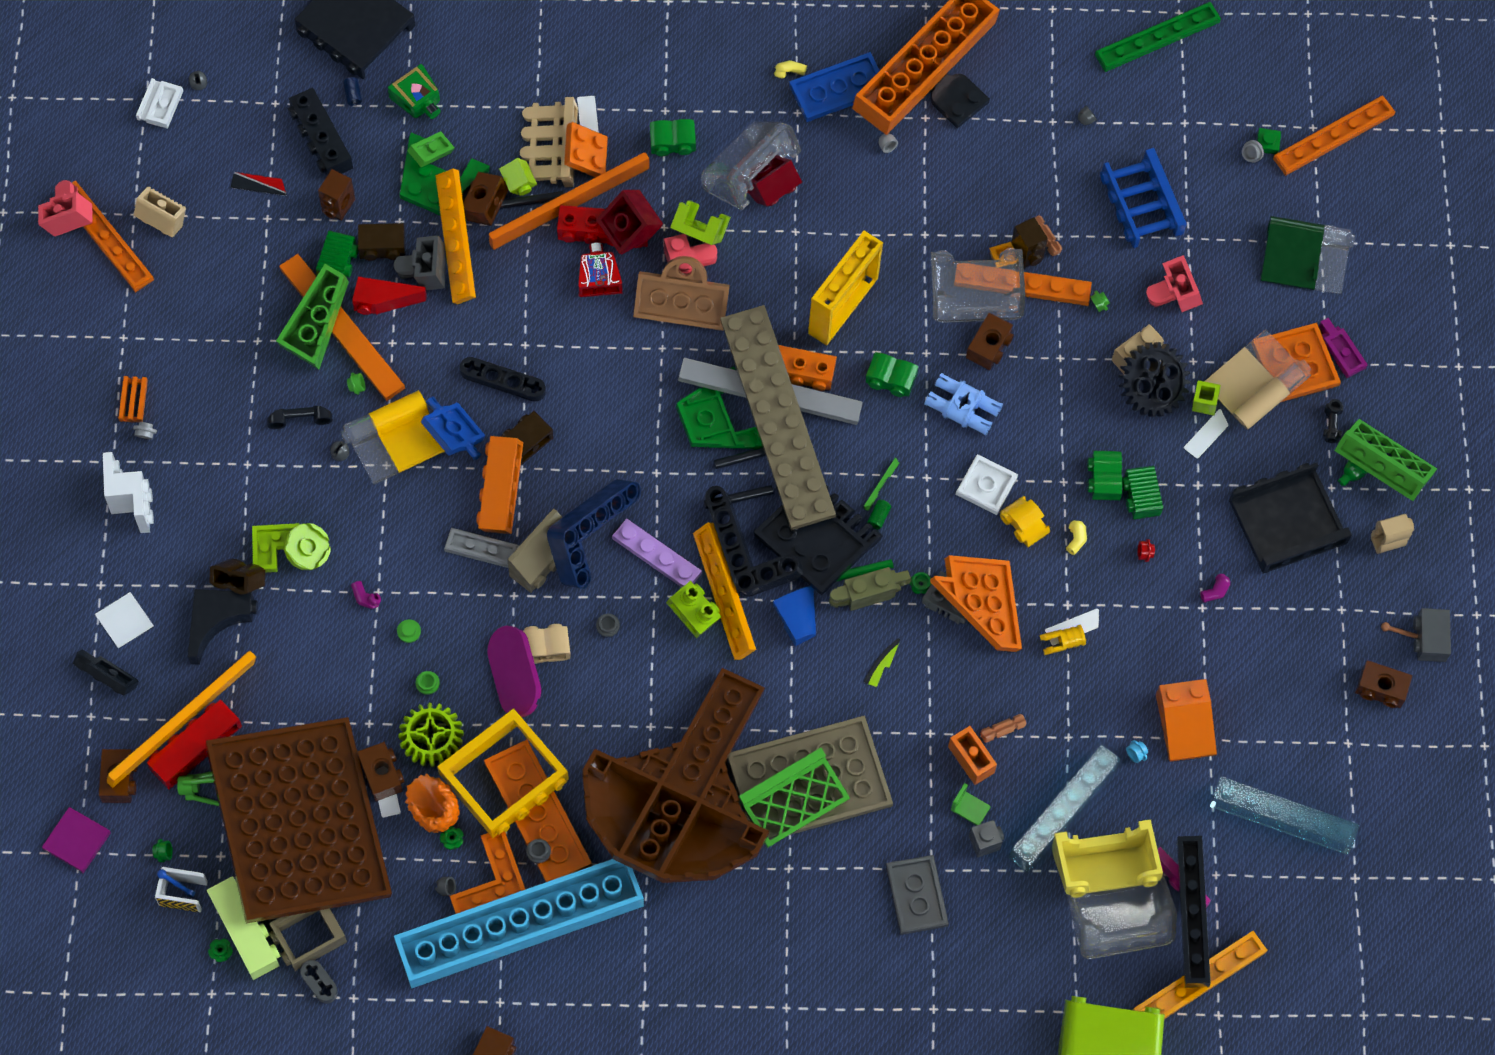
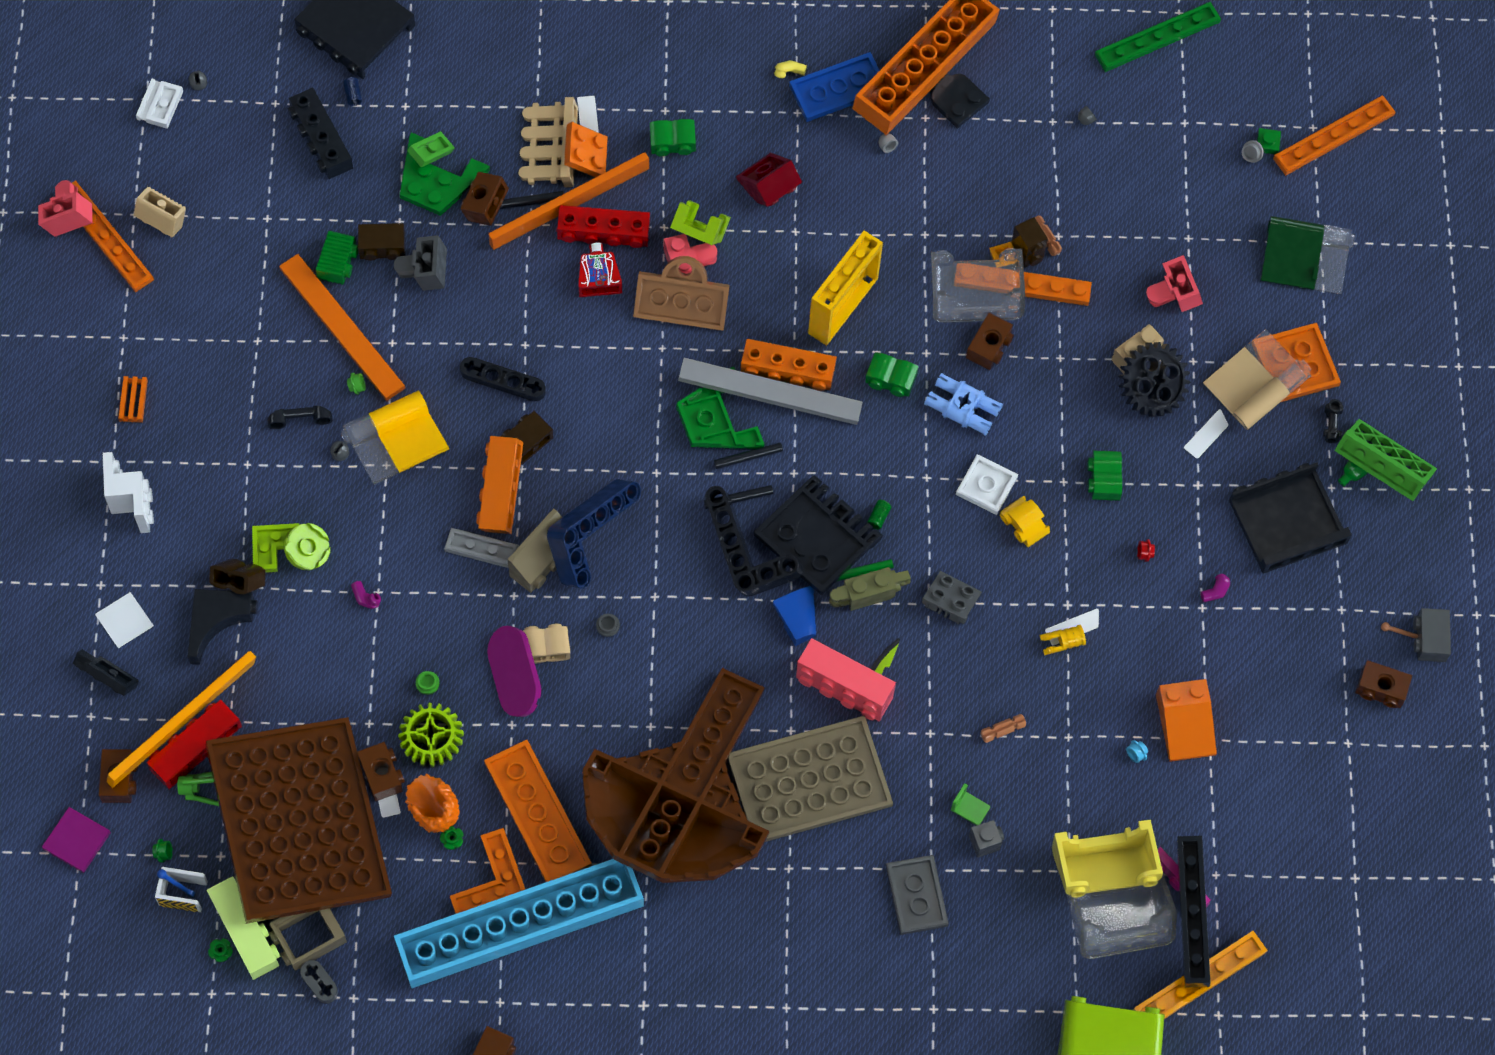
light grey plate [133,422,157,439] -> none
sticker [231,172,286,196] -> none
bright green wedge [276,264,349,370] -> none
reddish brown brick [318,169,355,221] -> none
red slope [352,277,427,315] -> none
green torso [388,64,441,119] -> none
bright green plate [397,619,421,643] -> none
blue plate [421,396,485,460] -> none
light orange plate [435,168,476,304] -> none
dark grey hinge [435,877,456,896] -> none
yellow window [437,708,569,838] -> none
lime brick [499,158,537,196] -> none
dark grey plate [526,839,551,863] -> none
dark red slope [596,190,663,254] -> none
lavender plate [612,518,702,587] -> none
lime brick [666,581,721,639] -> none
light orange plate [693,522,756,660] -> none
clear windscreen [701,121,801,210] -> none
dark tan plate [720,305,836,530] -> none
bright green fence [738,748,850,848] -> none
bright green piece [864,458,899,511] -> none
green plate [910,572,931,594] -> none
orange wing [930,555,1022,652] -> none
orange brick [948,726,997,785] -> none
clear light blue brick [1009,744,1121,873] -> none
light yellow arm [1066,520,1087,555] -> none
bright green plate [1090,290,1110,312] -> none
blue fence [1100,148,1187,248] -> none
green brick [1122,466,1163,520] -> none
lime brick [1192,380,1221,416] -> none
clear light blue brick [1210,776,1359,855] -> none
magenta hinge [1318,318,1368,378] -> none
tan brick [1371,514,1414,554] -> none
none -> coral brick [796,638,896,722]

